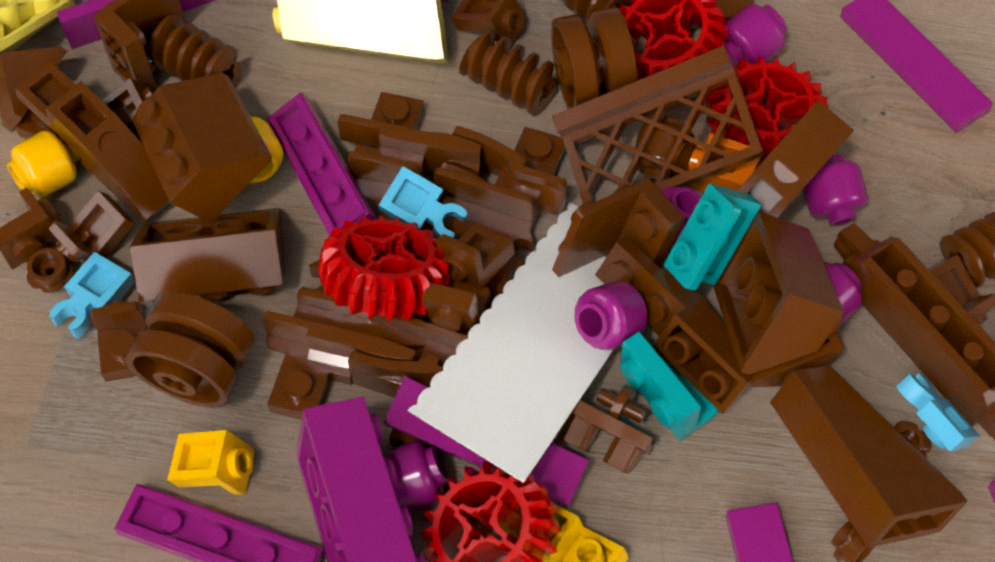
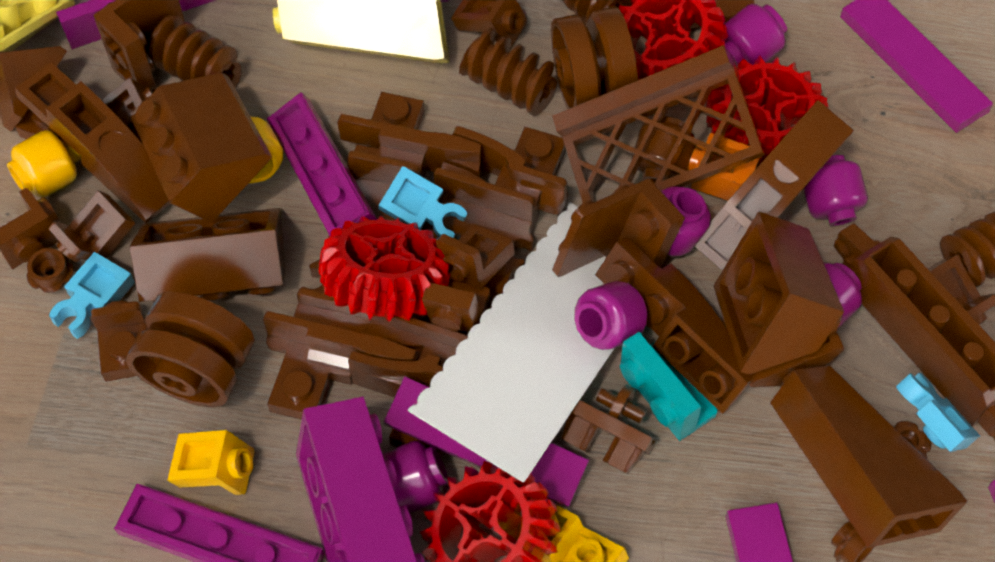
teal bracket [664,183,762,291] -> none

